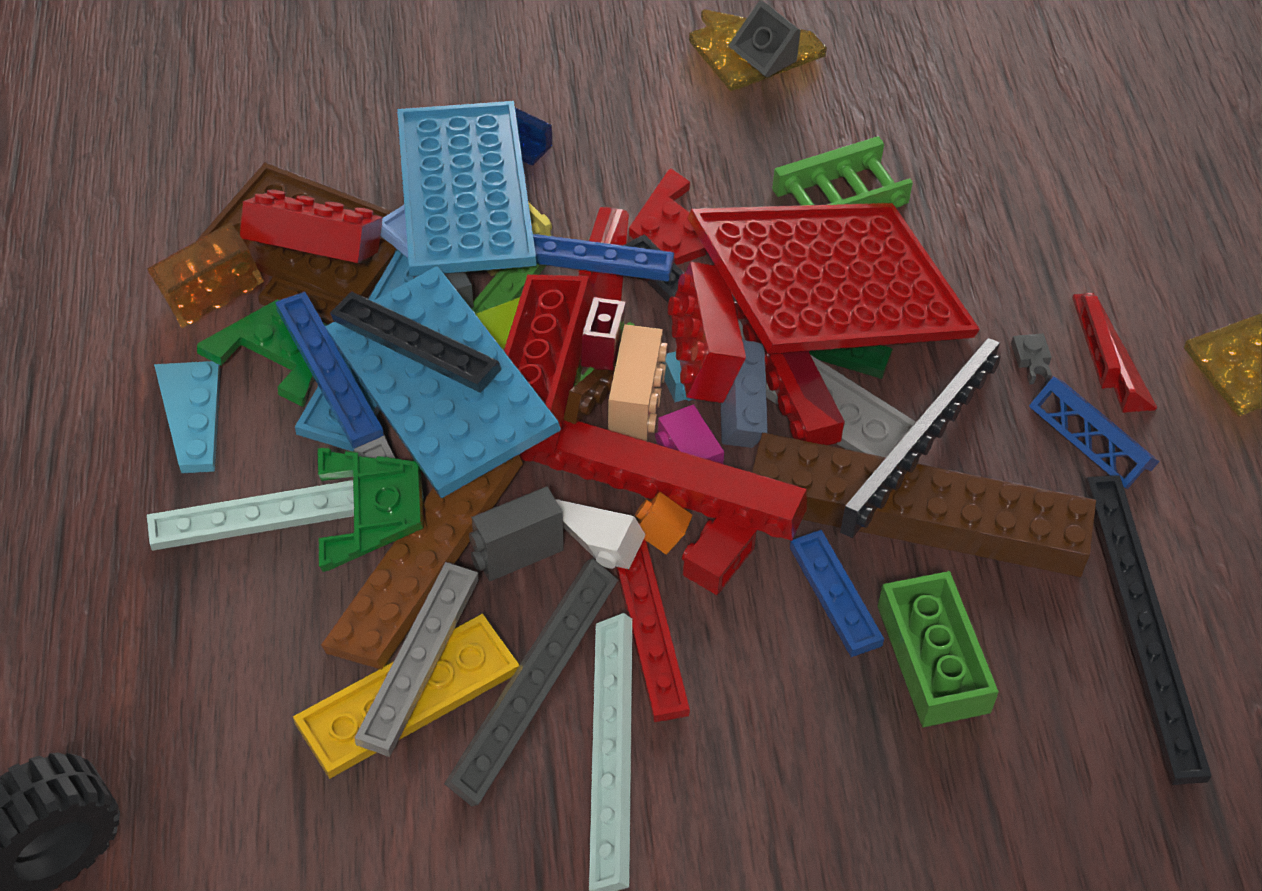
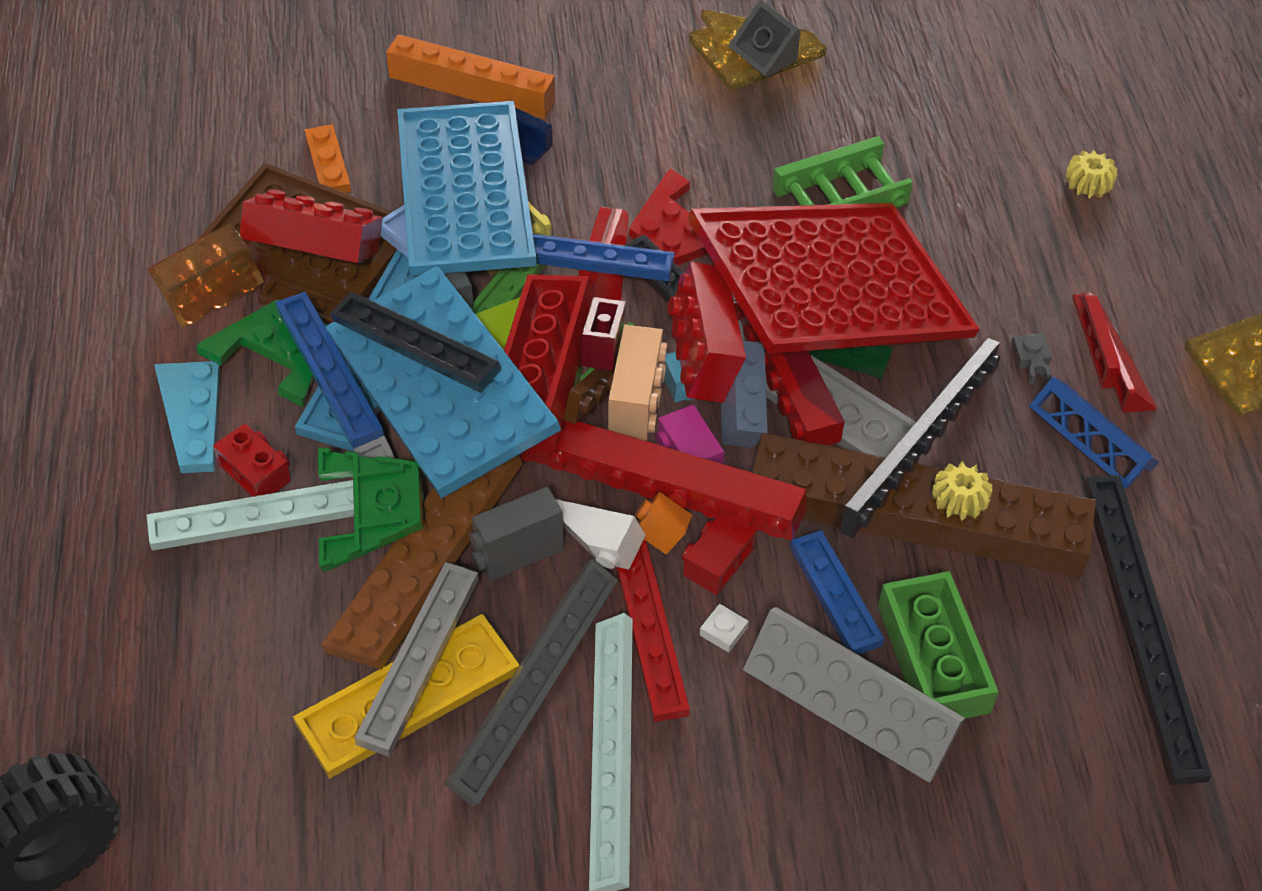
none -> red brick [213,423,291,497]
none -> orange plate [304,124,351,193]
none -> orange brick [386,34,555,119]
none -> white plate [700,604,749,653]
none -> light grey plate [743,607,965,783]
none -> light yellow gear [932,461,992,521]
none -> light yellow gear [1066,150,1118,199]

